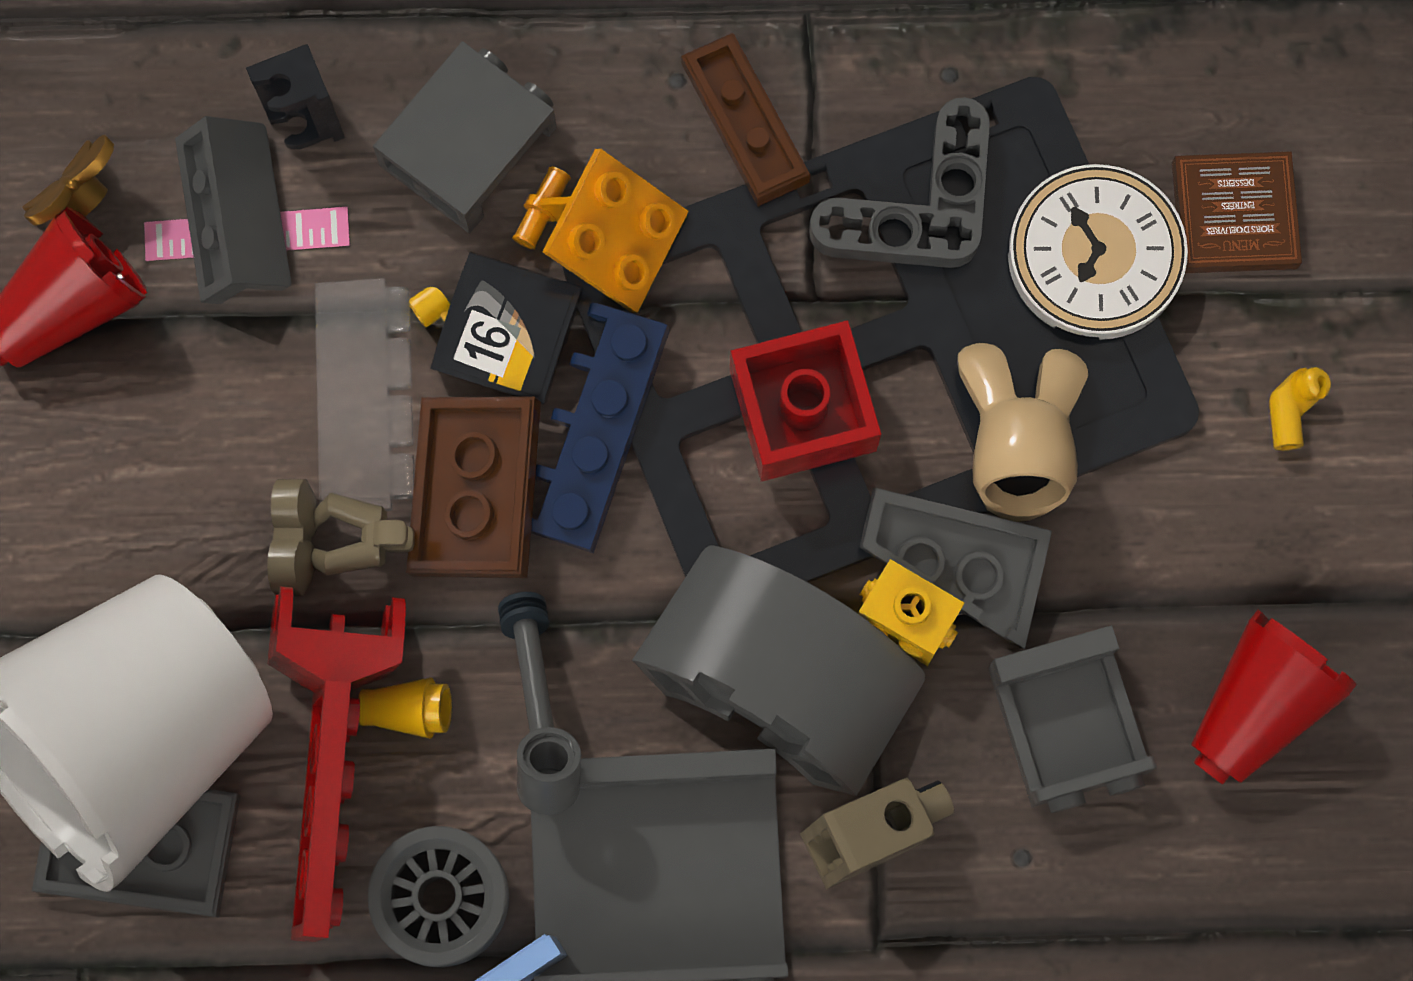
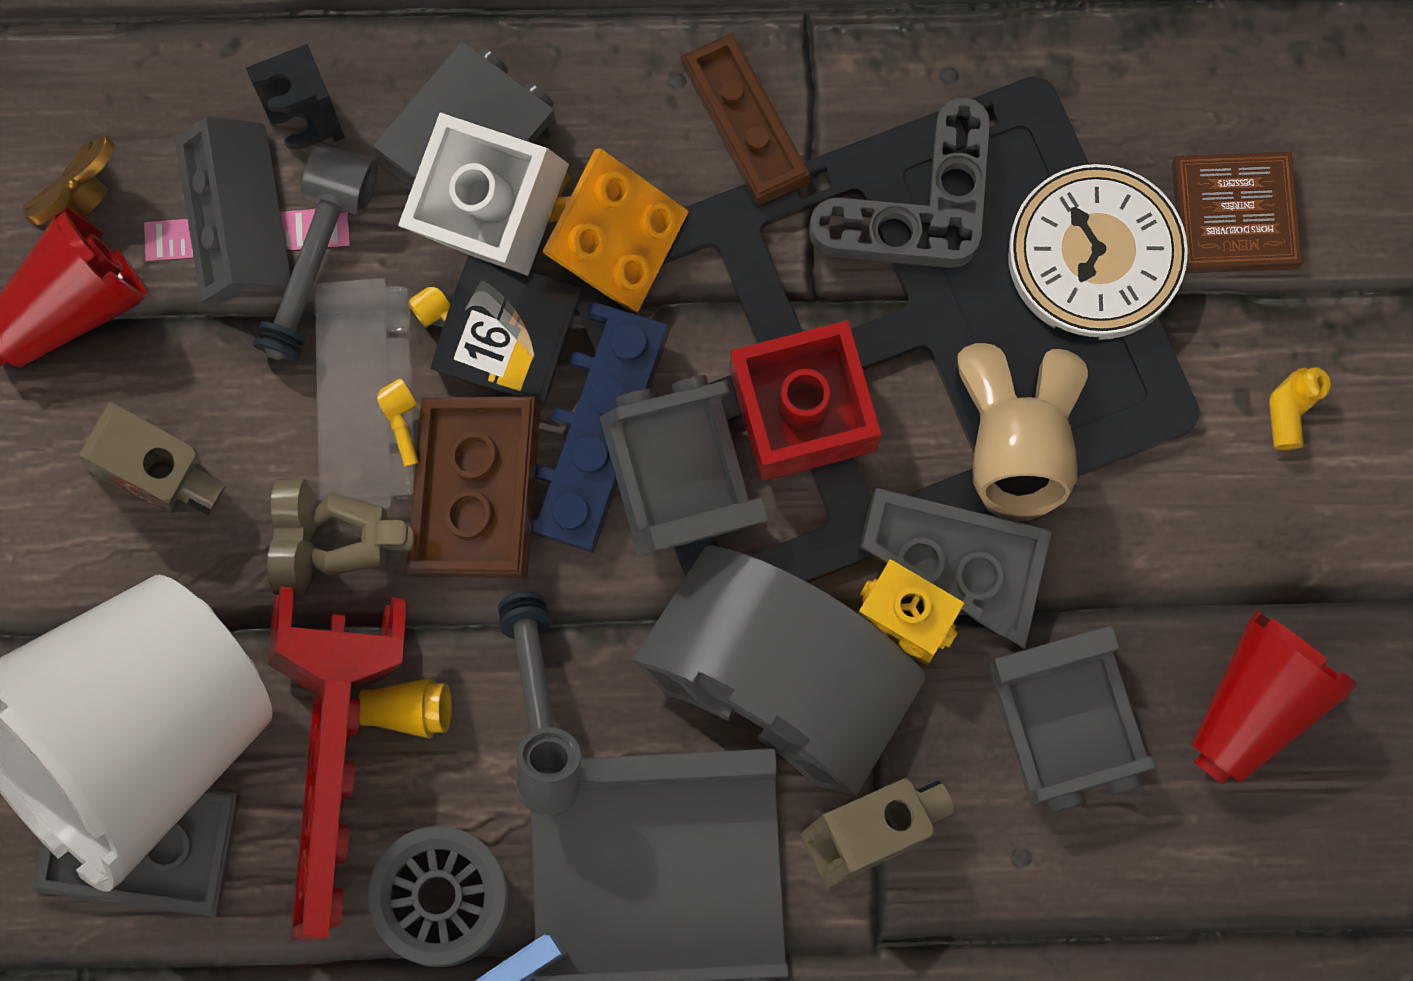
none -> dark tan torso [79,401,226,516]
none -> dark grey piece [253,142,378,362]
none -> yellow hand [377,379,419,467]
none -> white slope [398,113,569,276]
none -> dark grey panel [600,375,768,557]

